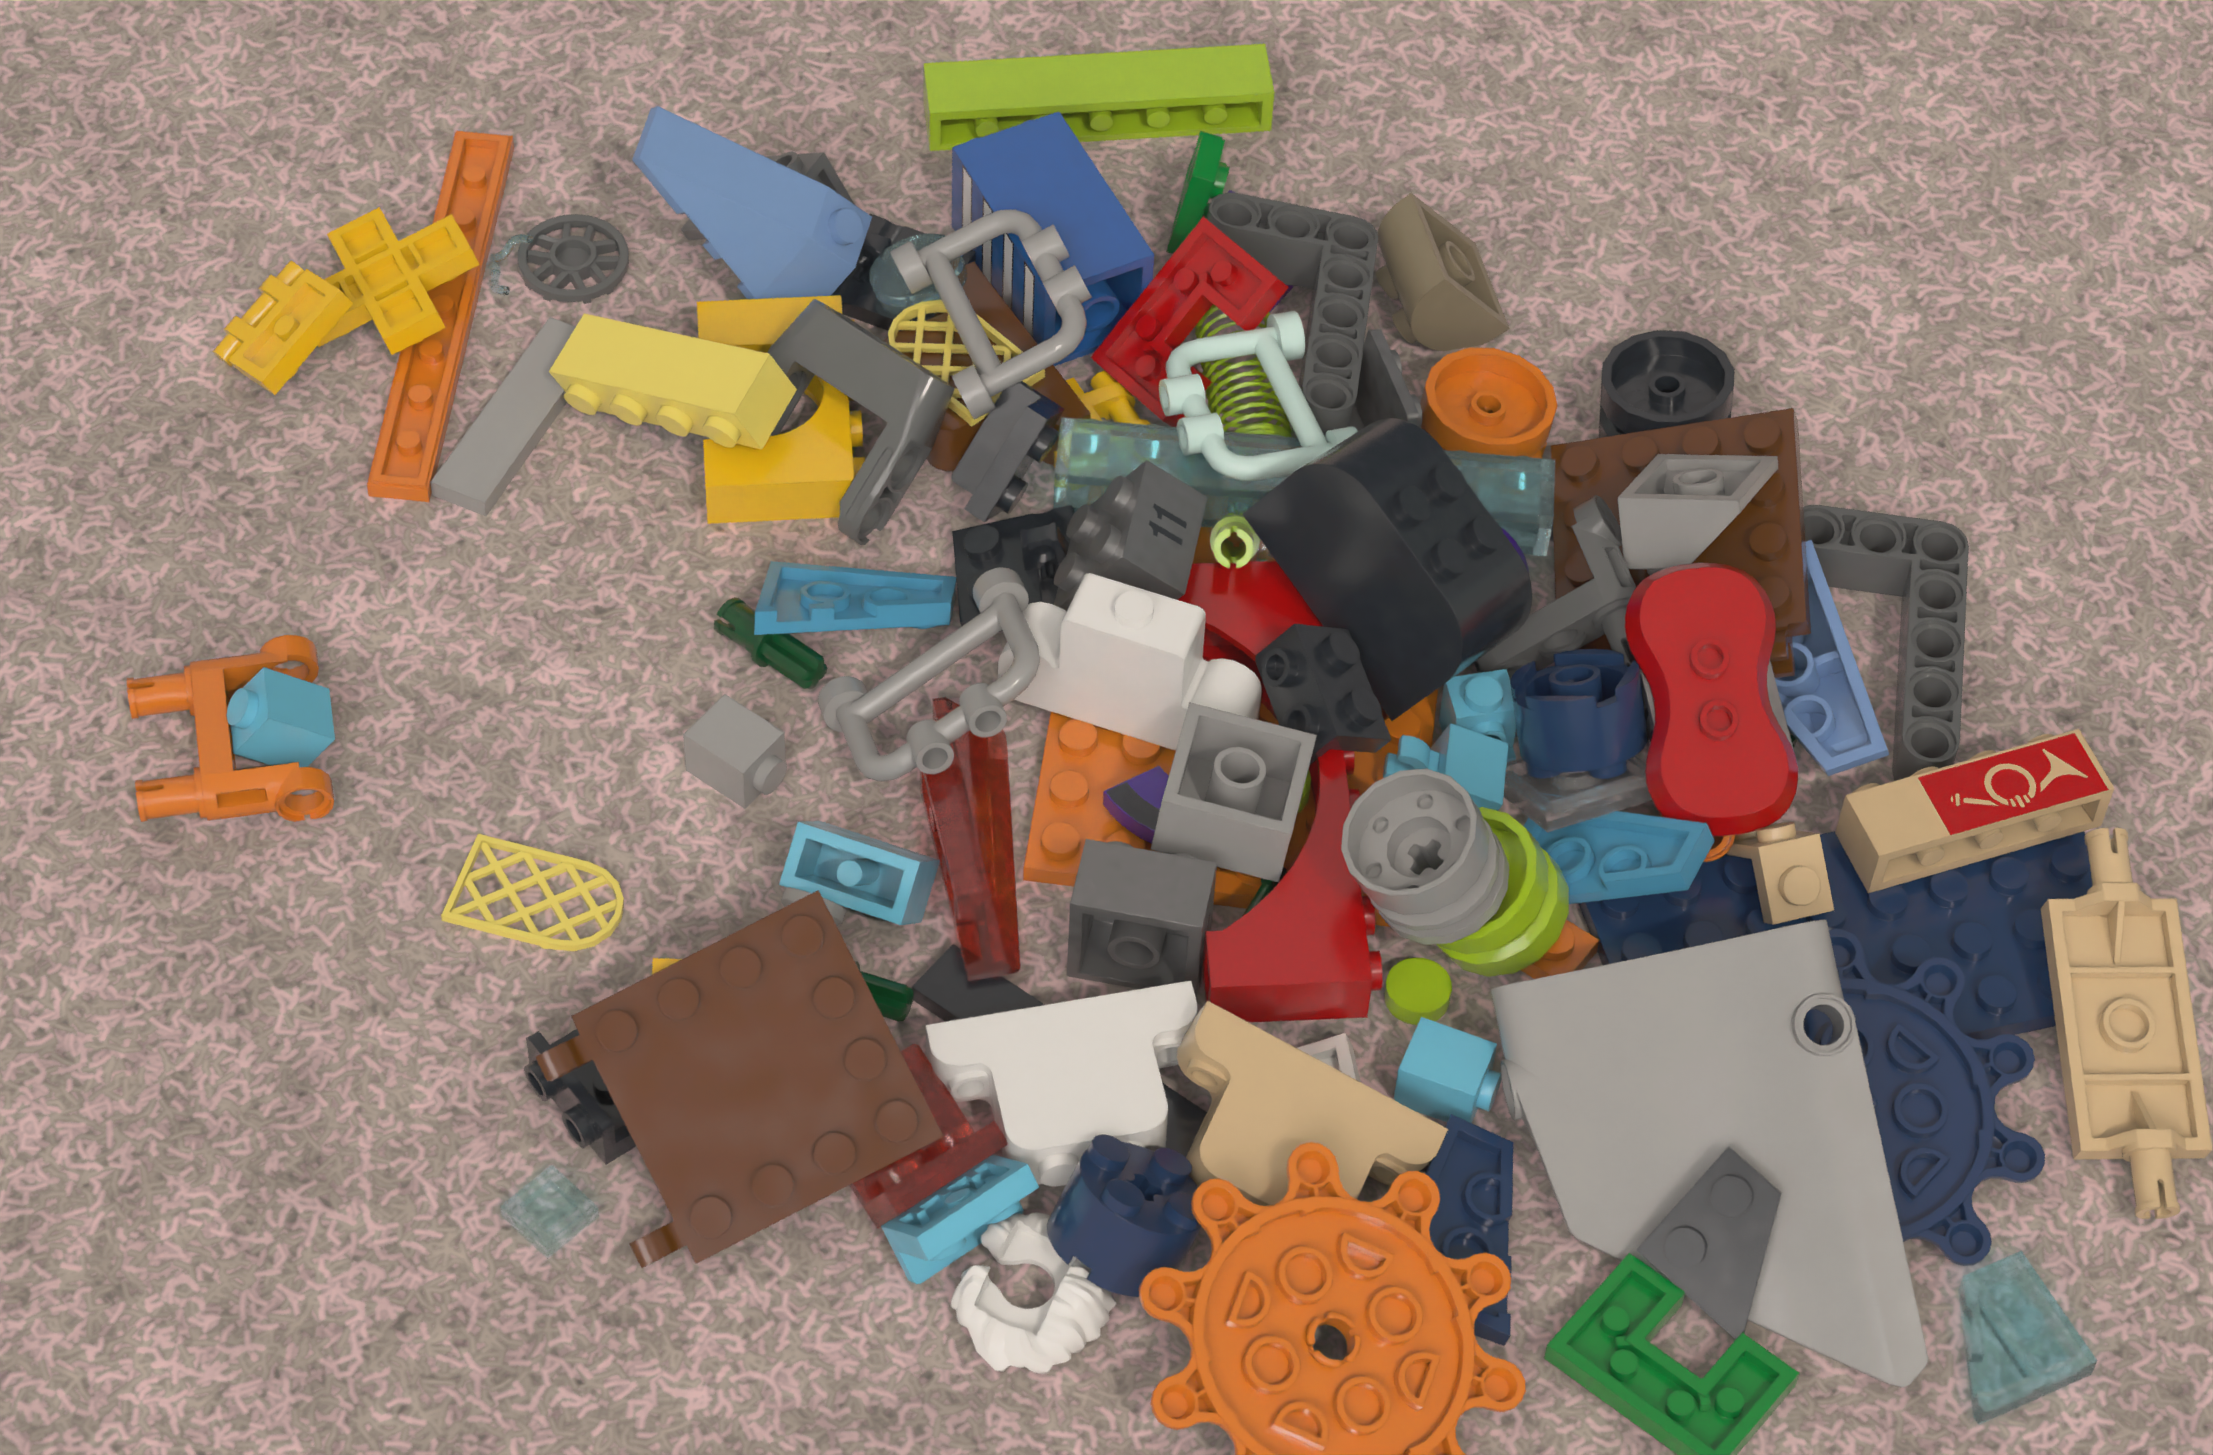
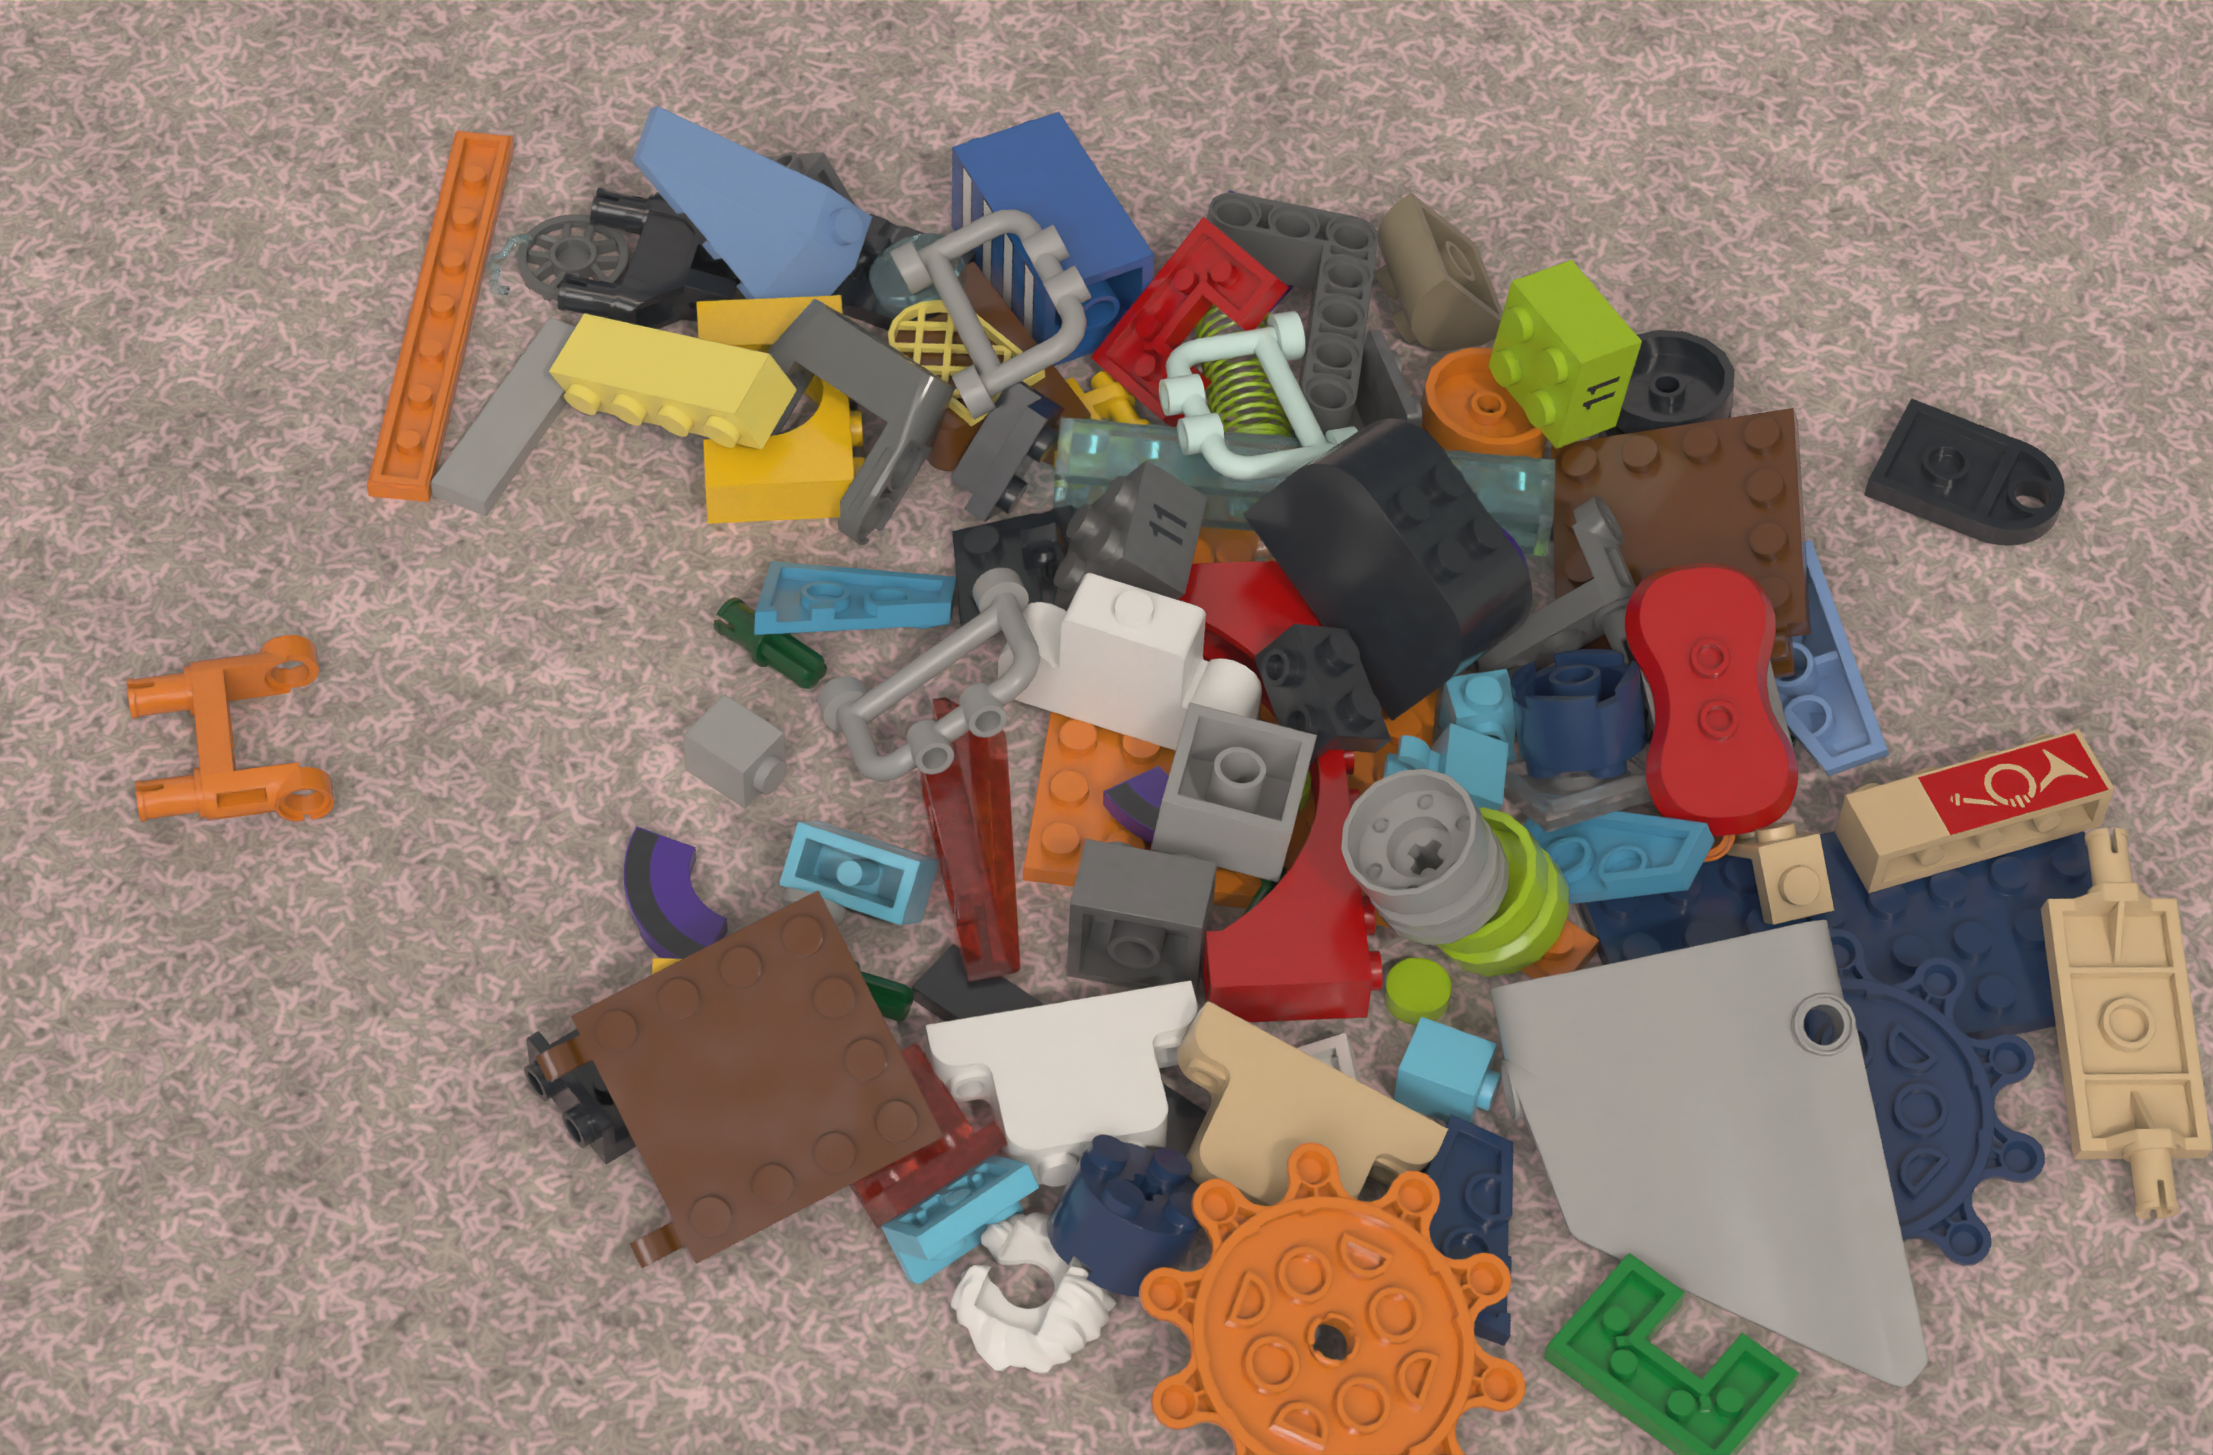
yellow plate [212,260,353,395] -> none
medium azure brick [227,667,335,767] -> none
yellow plate [318,207,479,355] -> none
light yellow window [441,834,624,951] -> none
clear light blue tile [500,1165,599,1259] -> none
lime brick [923,44,1275,151] -> none
green plate [1166,131,1230,254] -> none
lime pin [1210,512,1260,568] -> none
light grey slope [1618,454,1778,575] -> none
wing [1637,1146,1782,1339] -> none
dark grey beam [1803,505,1969,781] -> none
clear light blue wing [1958,1251,2097,1425] -> none
none -> black connector [557,187,741,329]
none -> dark purple tile [624,826,728,959]
none -> lime brick [1488,260,1642,449]
none -> black plate [1864,398,2065,546]

